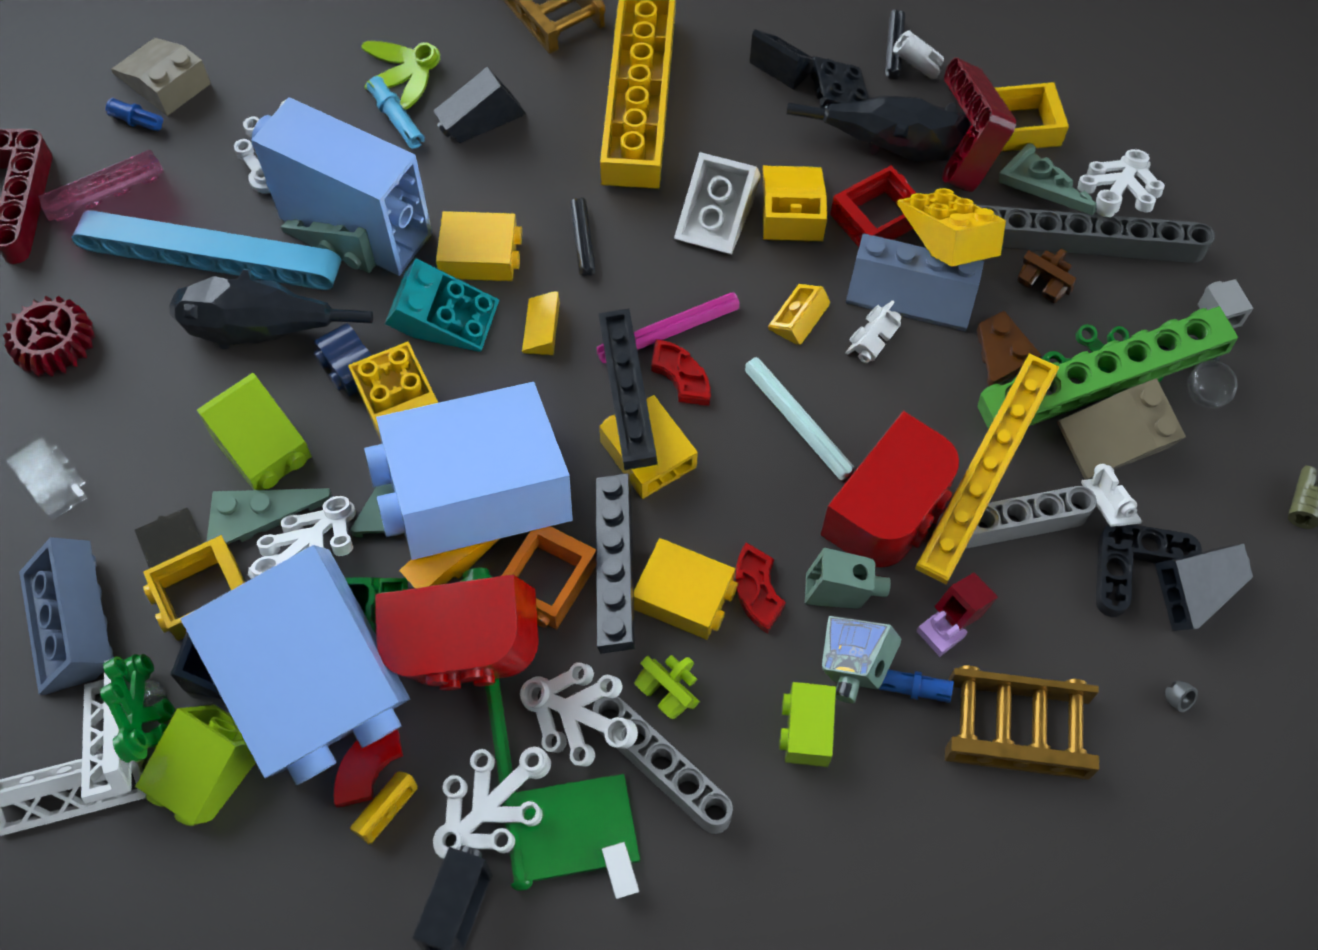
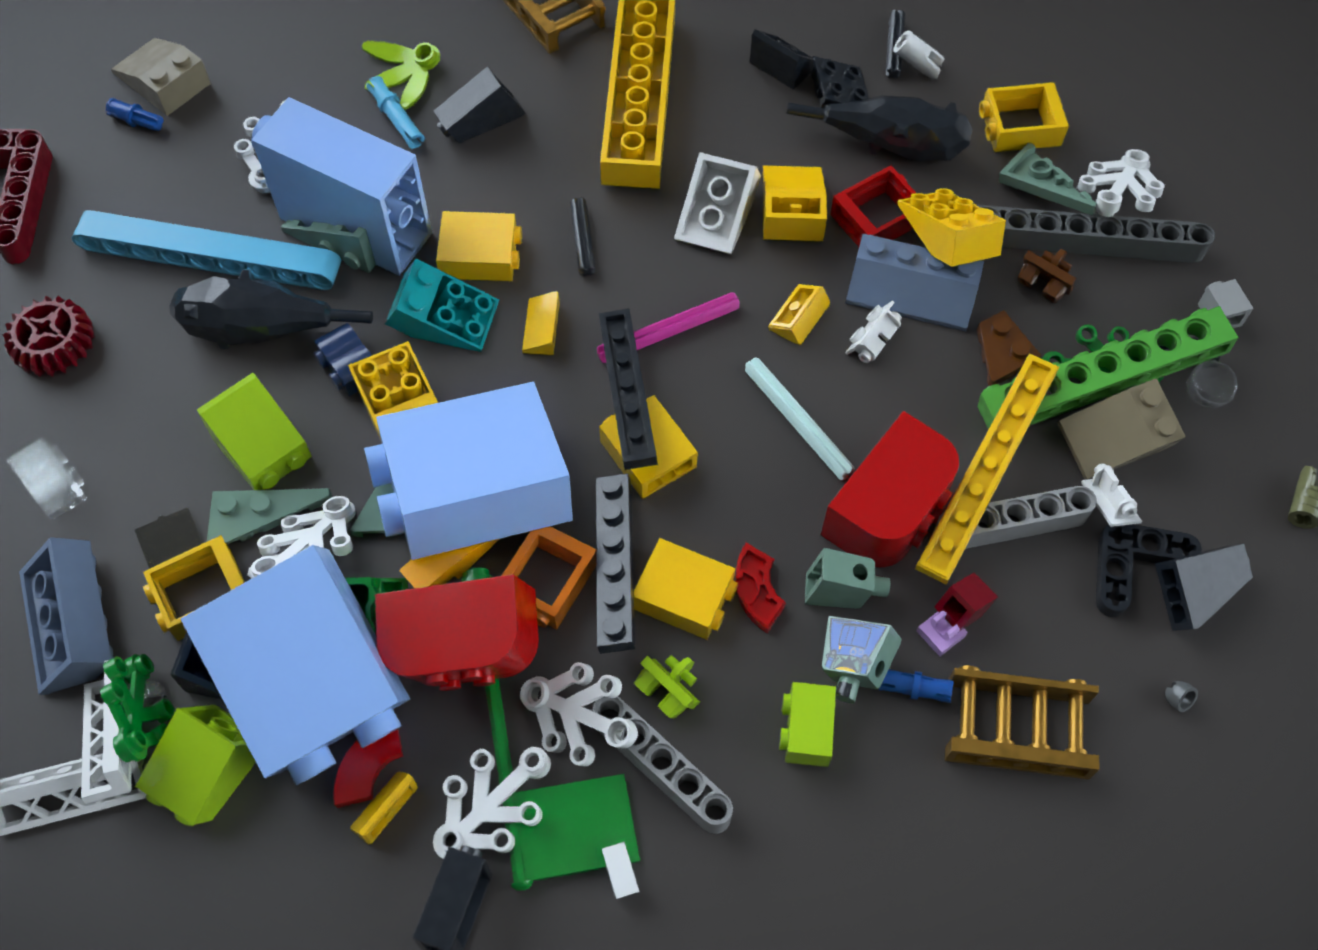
clear pink plate [38,149,164,221] -> none
red tile [651,339,711,406] -> none
dark red beam [942,57,1016,192] -> none

